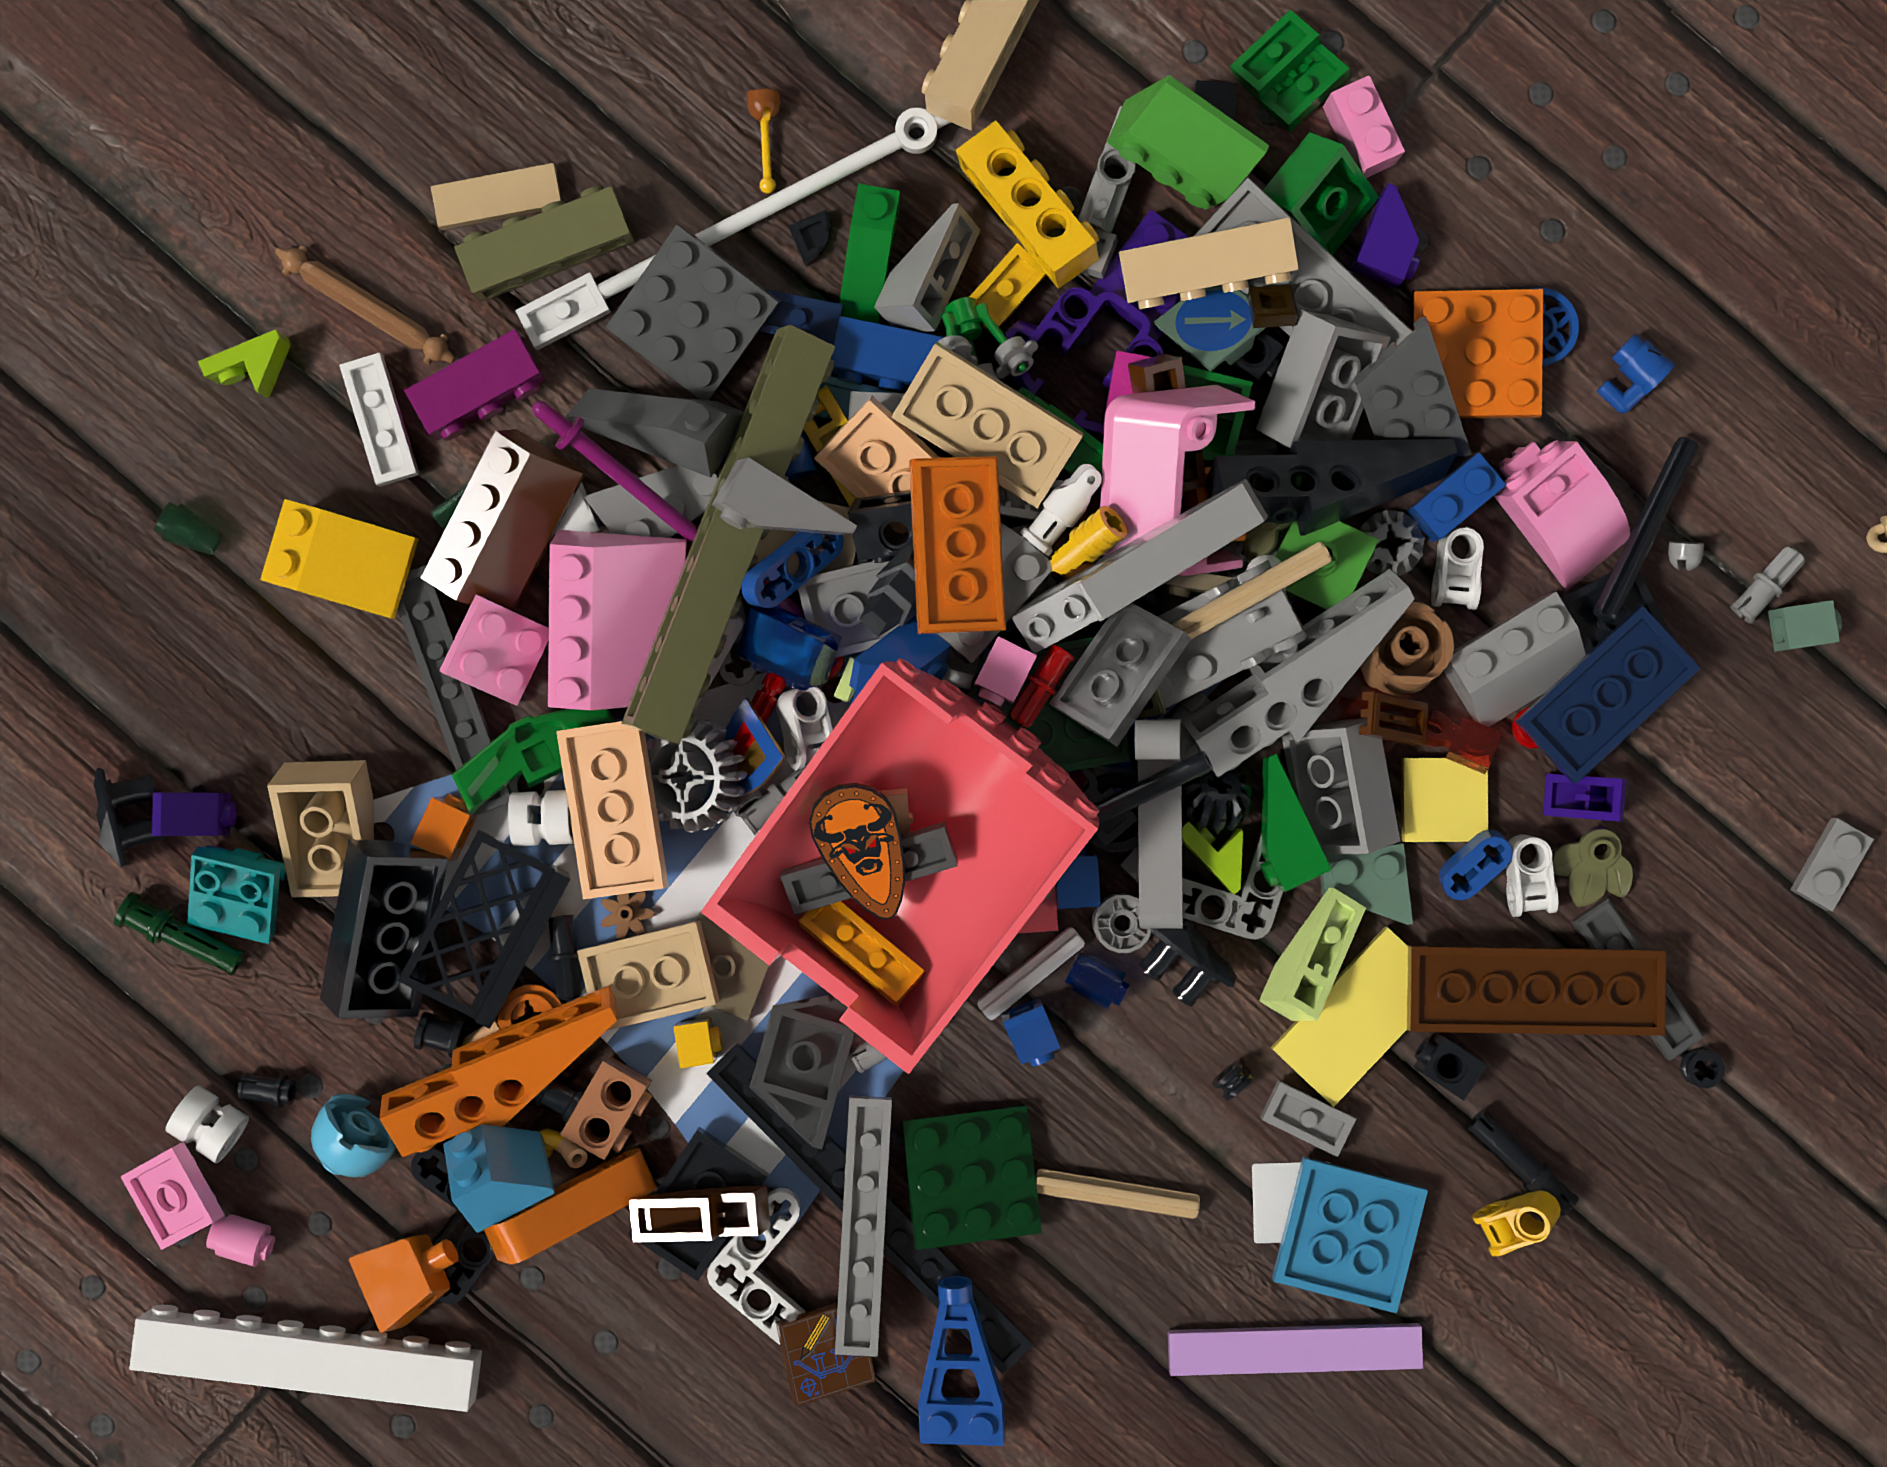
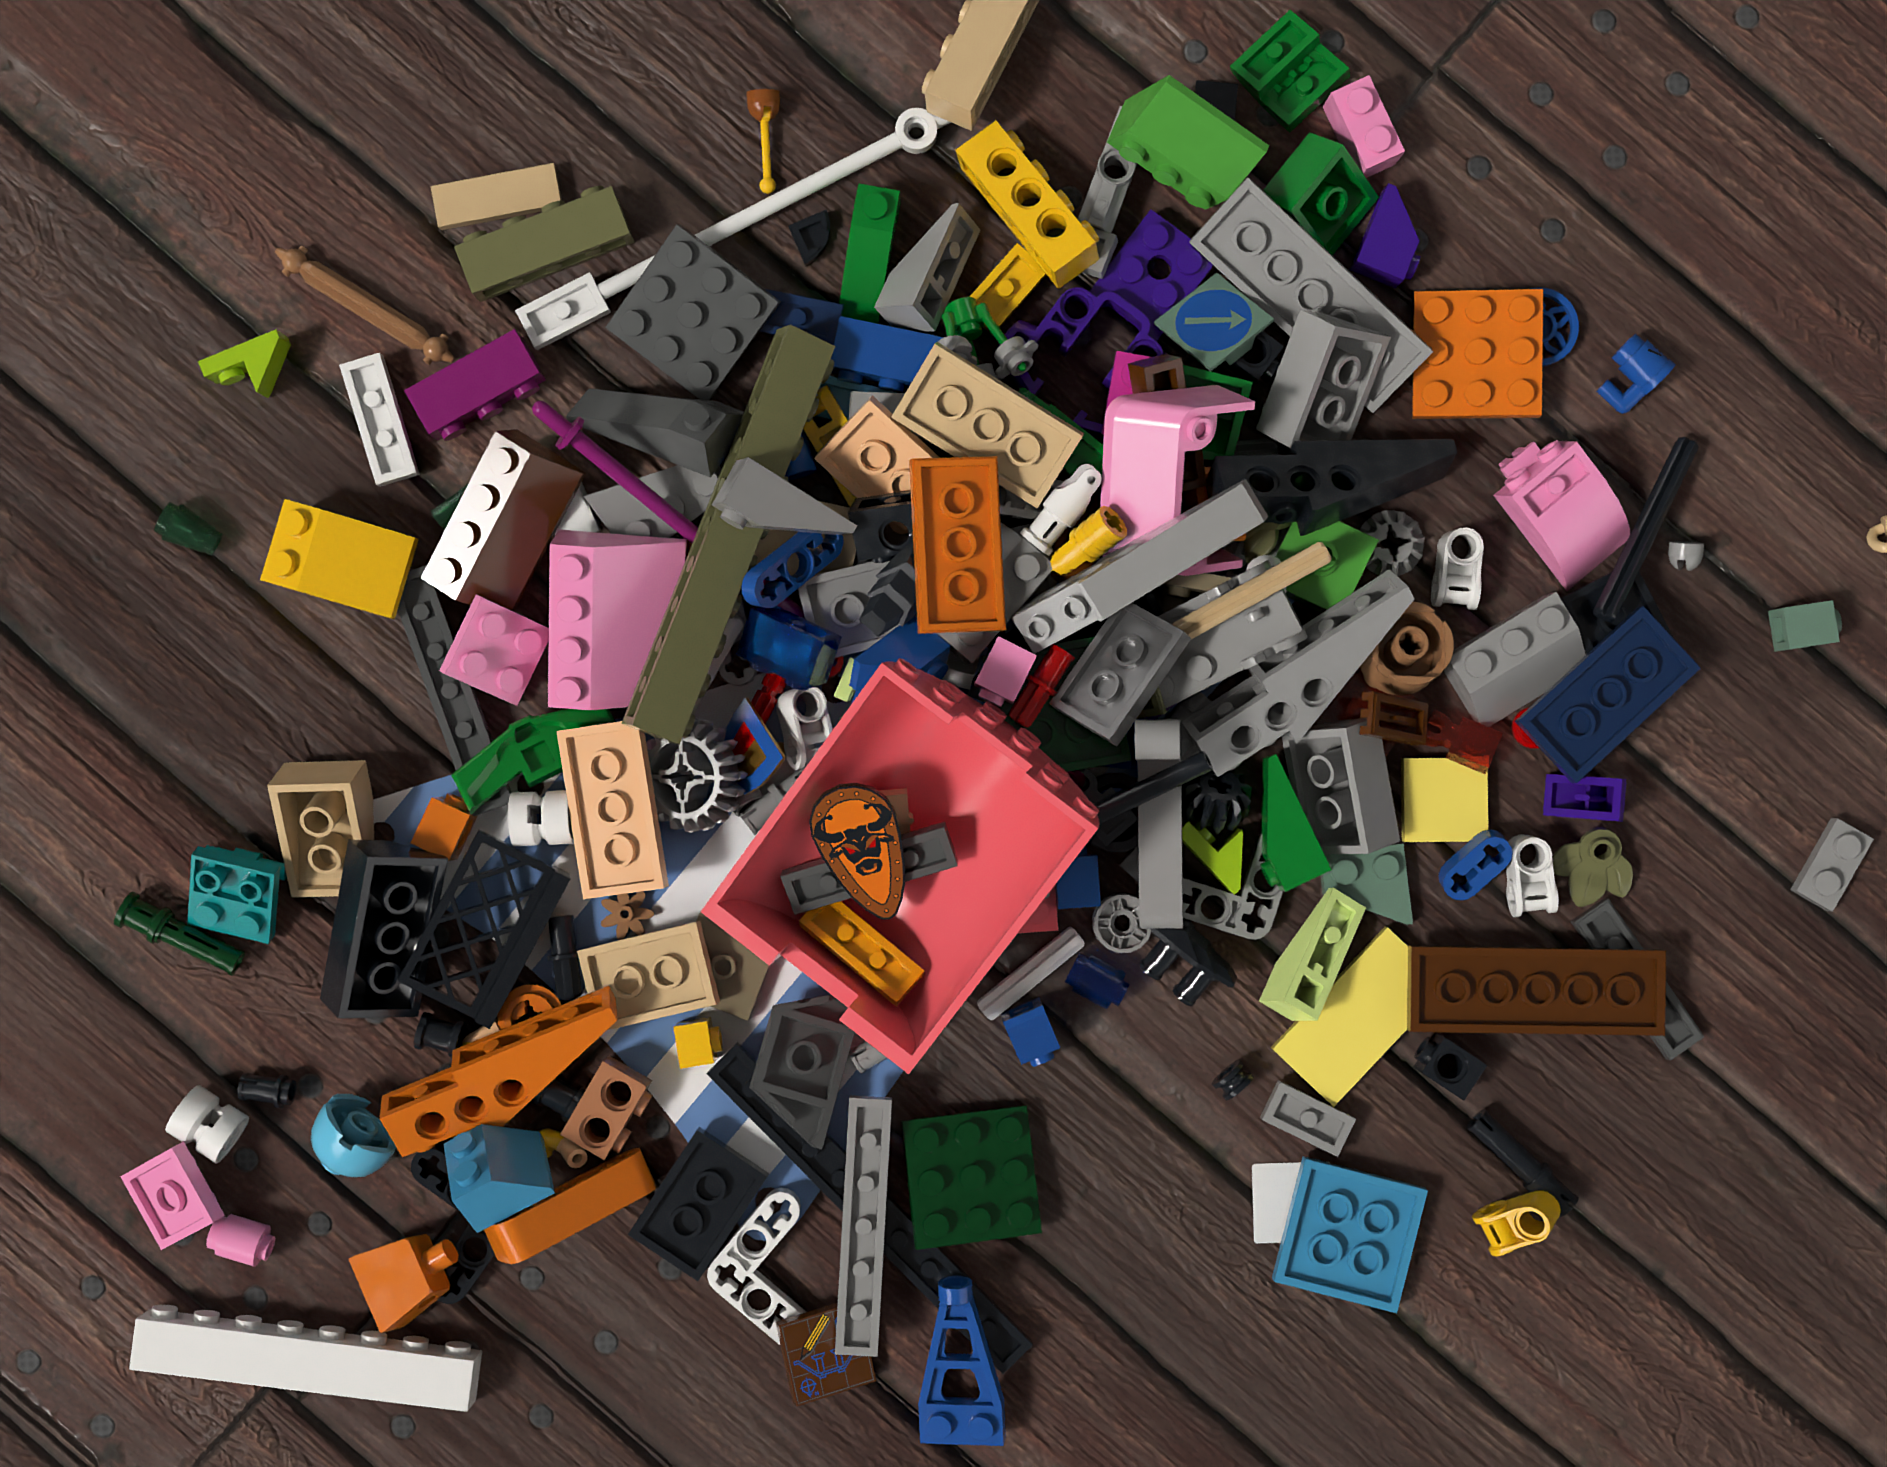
black connector [94,767,166,868] -> none
dark purple slope [152,792,237,836] -> none
reddish brown slope [629,1185,770,1242] -> none
tan axle [1035,1168,1200,1219] -> none
tan brick [1119,217,1299,309] -> none
lavender tile [1168,1323,1423,1376] -> none
dark brown tile [1248,285,1297,328] -> none
dark grey wing [1354,316,1471,456] -> none
blue brick [1405,453,1506,543] -> none
black bush [1680,1048,1725,1089] -> none
light grey axle [1730,547,1805,624] -> none

